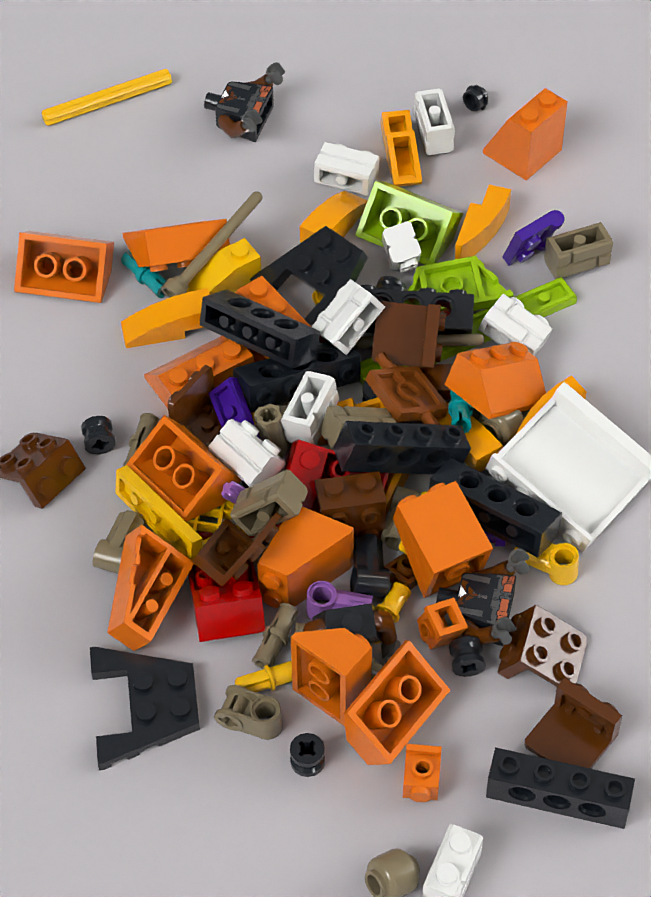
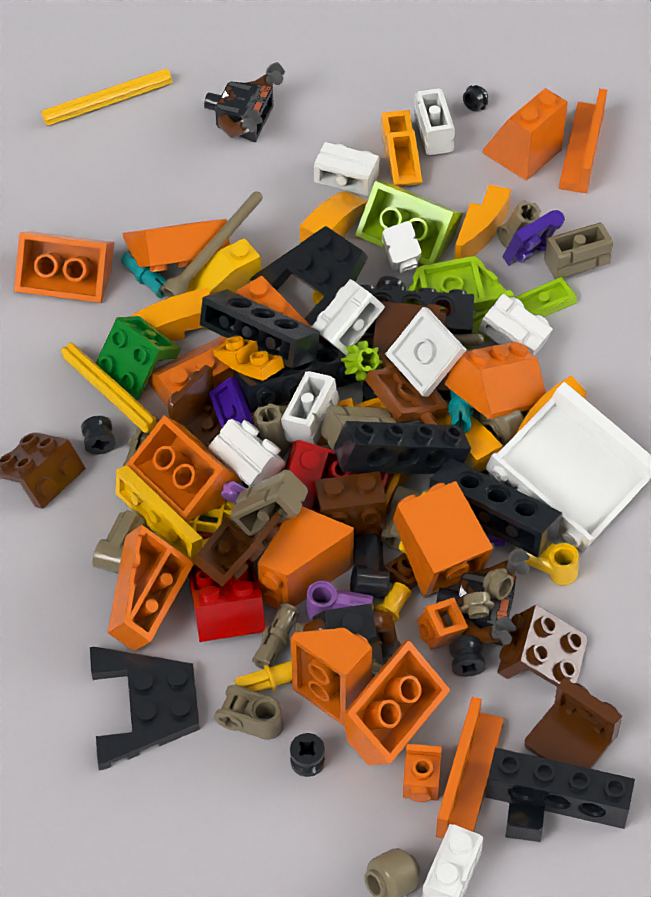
none -> yellow axle [61,343,157,433]
none -> green bracket [96,316,181,401]
none -> light orange slope [213,336,284,380]
none -> lime gear [341,341,382,381]
none -> white tile [385,307,467,397]
none -> orange fence [436,696,504,839]
none -> dark tan plate [461,592,494,619]
none -> dark tan plate [483,568,514,600]
none -> dark tan piece [497,200,541,249]
none -> black slope [505,803,545,842]
none -> orange fence [559,88,608,194]

